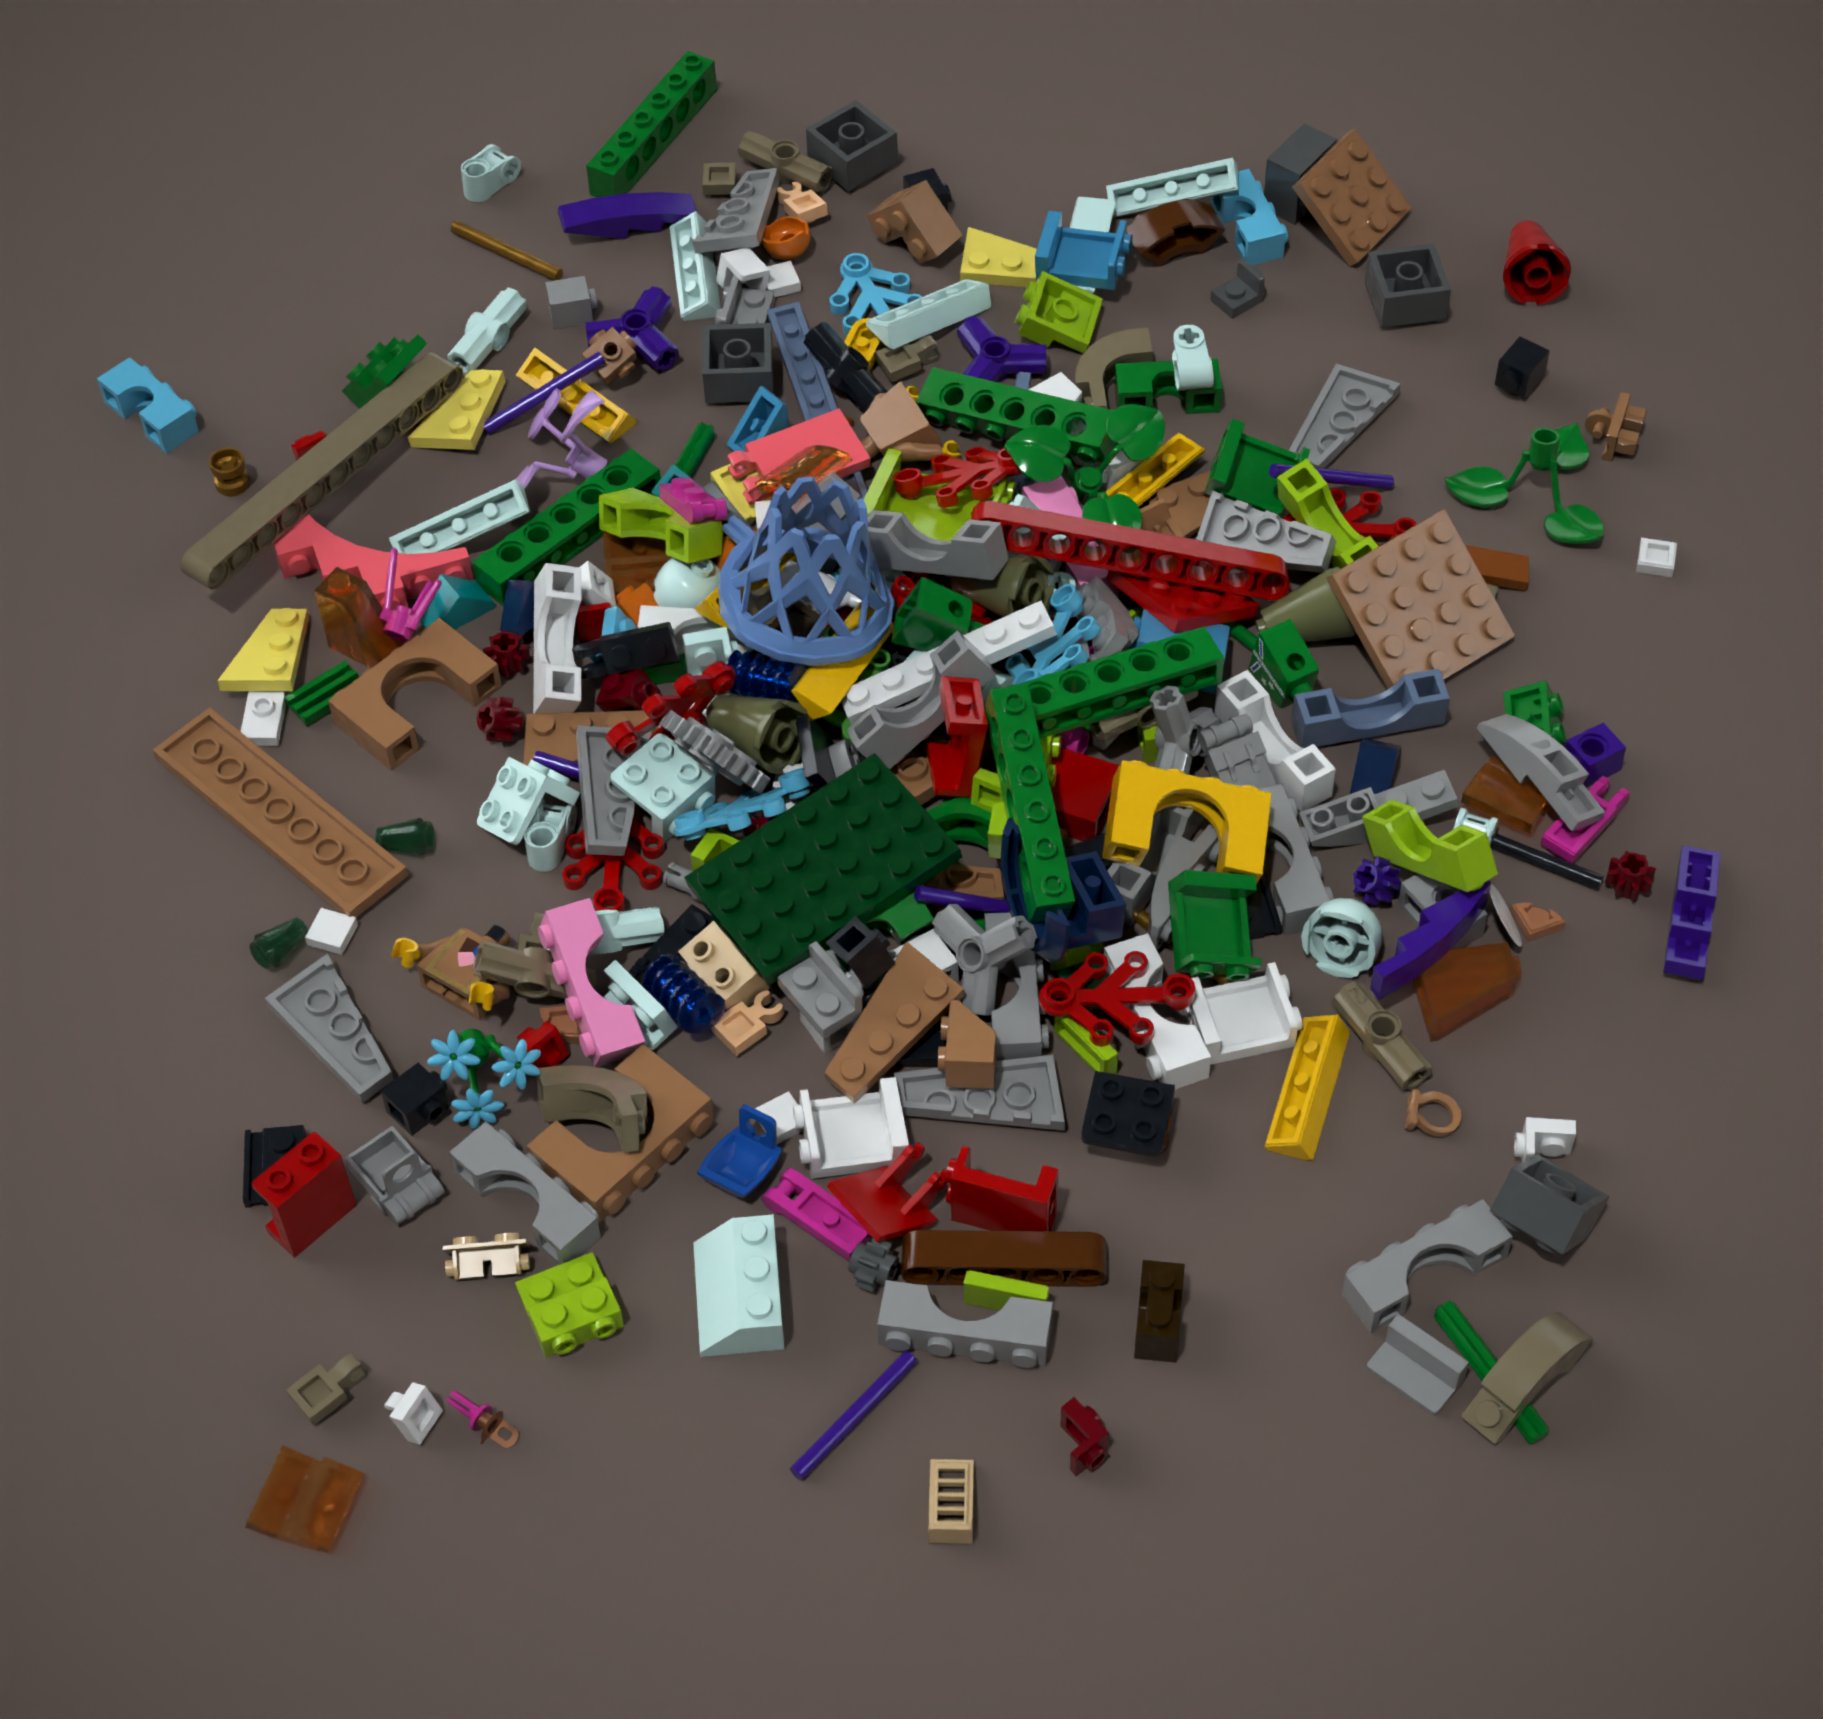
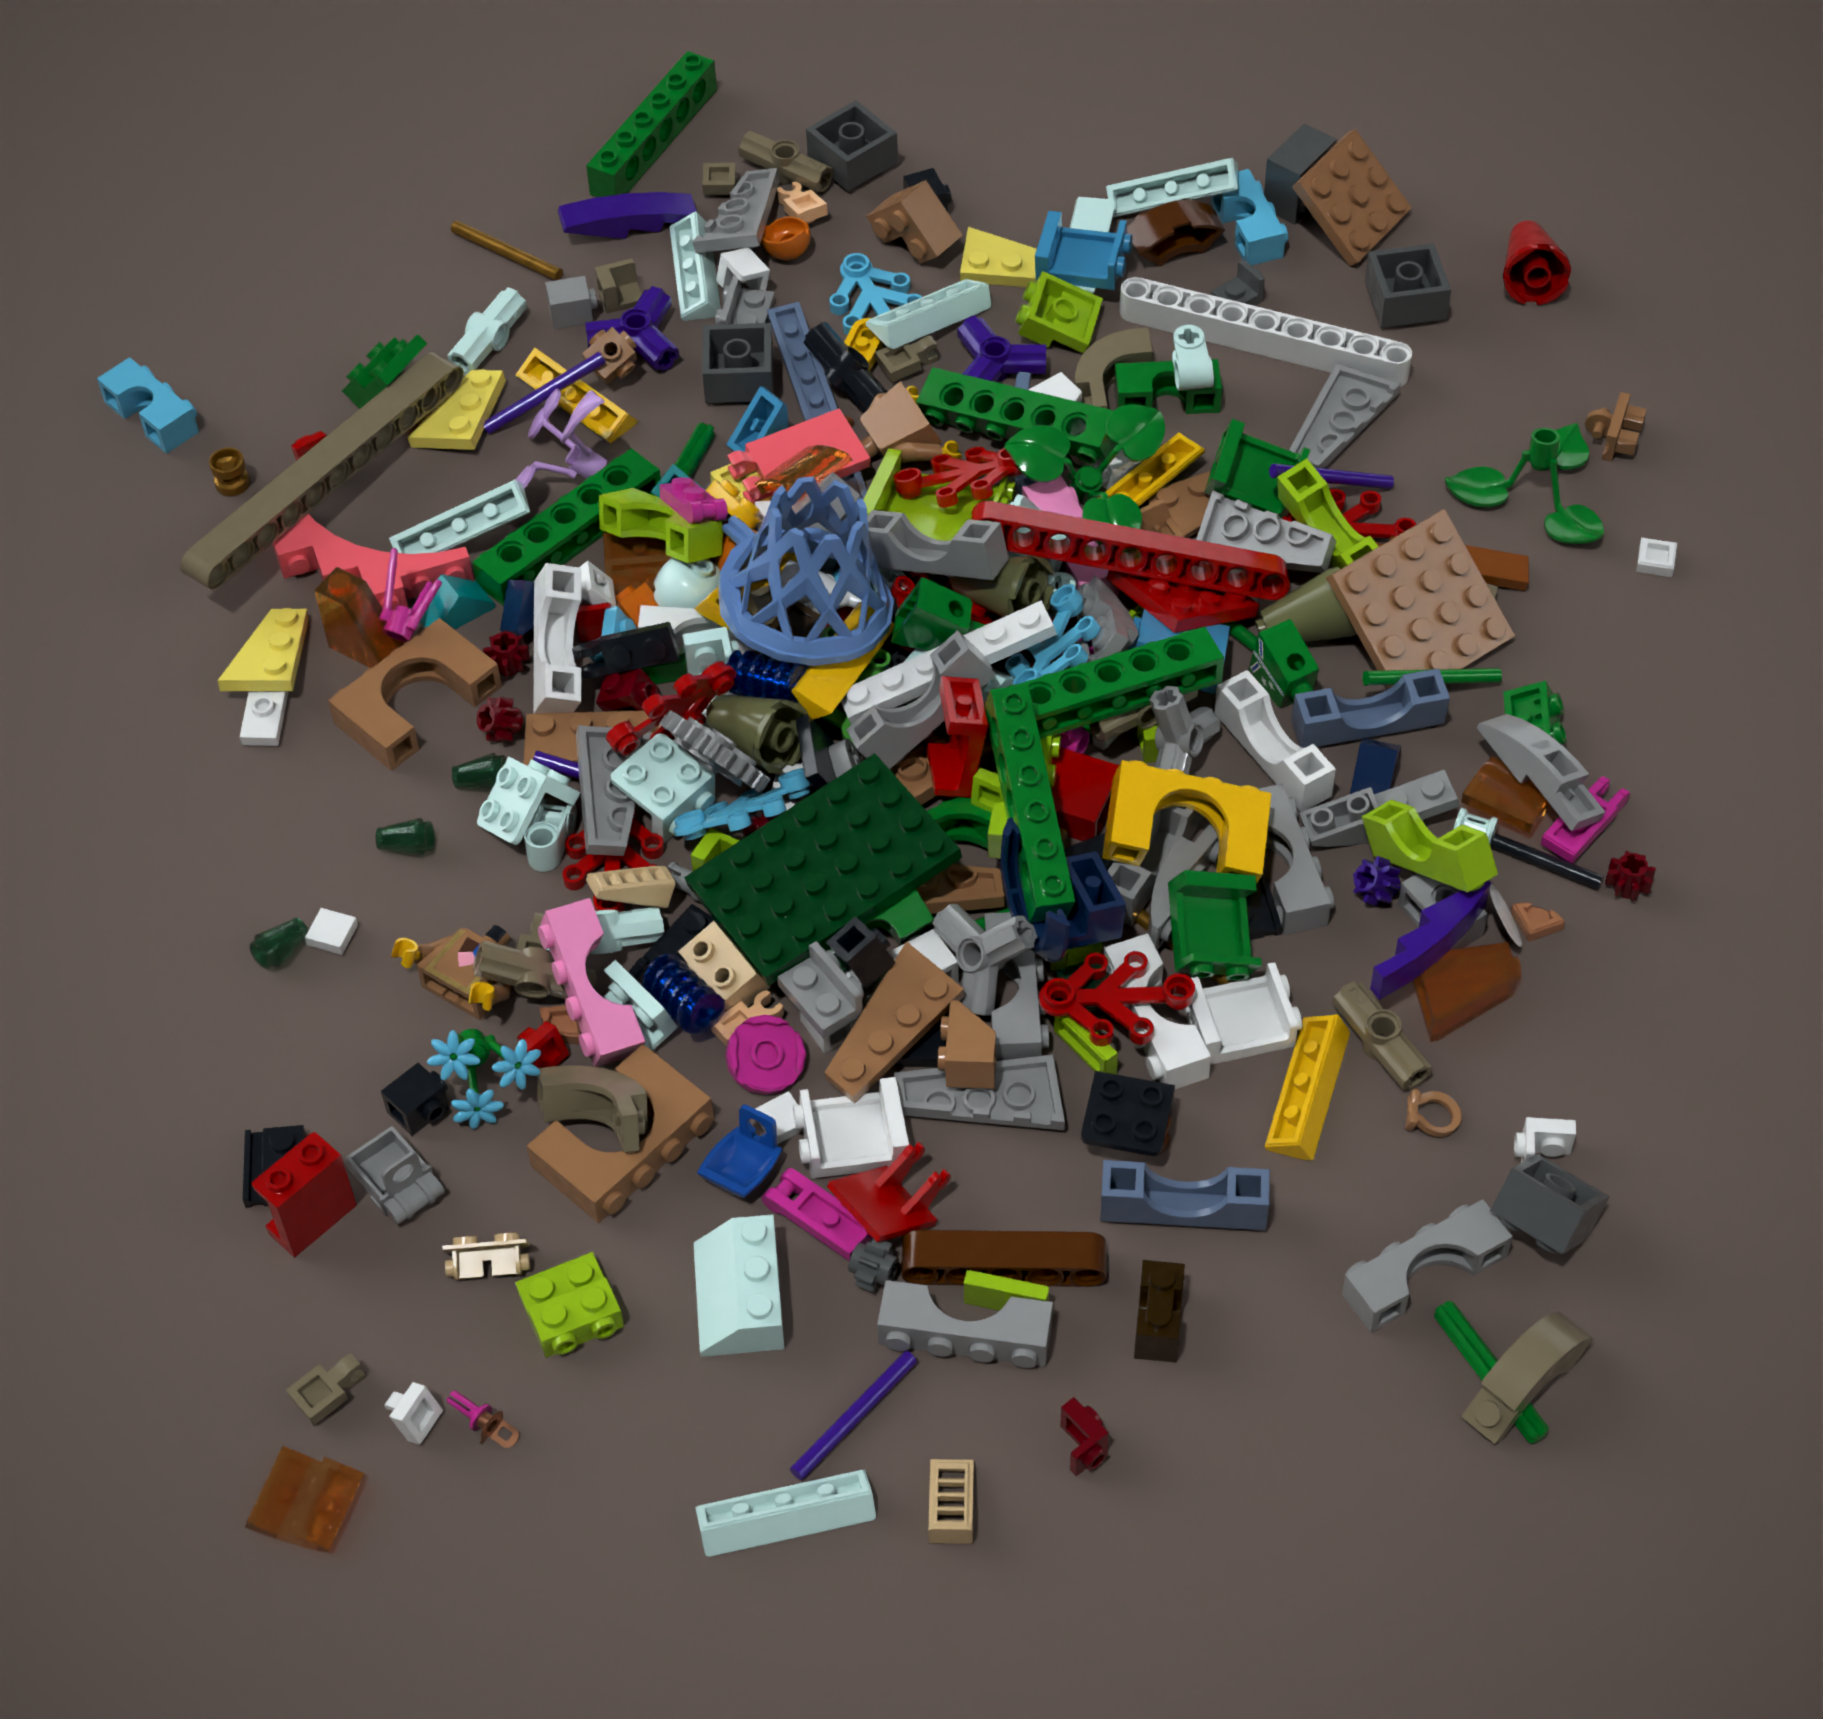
medium nougat plate [153,707,408,918] -> none
light grey wing [265,953,394,1103] -> none
green tile [284,660,359,727] -> none
light grey arch [449,1121,601,1265] -> none
light aqua piece [461,144,521,202] -> none
white tile [766,261,801,297] -> none
dark purple bar [914,885,1010,913] -> none
red panel [945,1145,1059,1231] -> none
light grey piece [1198,714,1276,789] -> none
light aqua cylinder [1301,898,1383,978] -> none
light grey panel [1366,1314,1469,1416] -> none
black brick [1495,336,1550,399] -> none
dark purple brick [1565,722,1626,787] -> none
dark purple slope [1663,845,1721,980] -> none
none -> clear green cone [452,753,507,789]
none -> tan slope [586,866,675,909]
none -> dark tan panel [595,258,642,314]
none -> light aqua slope [695,1469,876,1557]
none -> yellow plate [705,478,761,530]
none -> dark pink tile [725,1015,806,1095]
none -> sand blue arch [1100,1160,1270,1230]
none -> white beam [1120,277,1412,387]
none -> green bar [1362,668,1502,686]

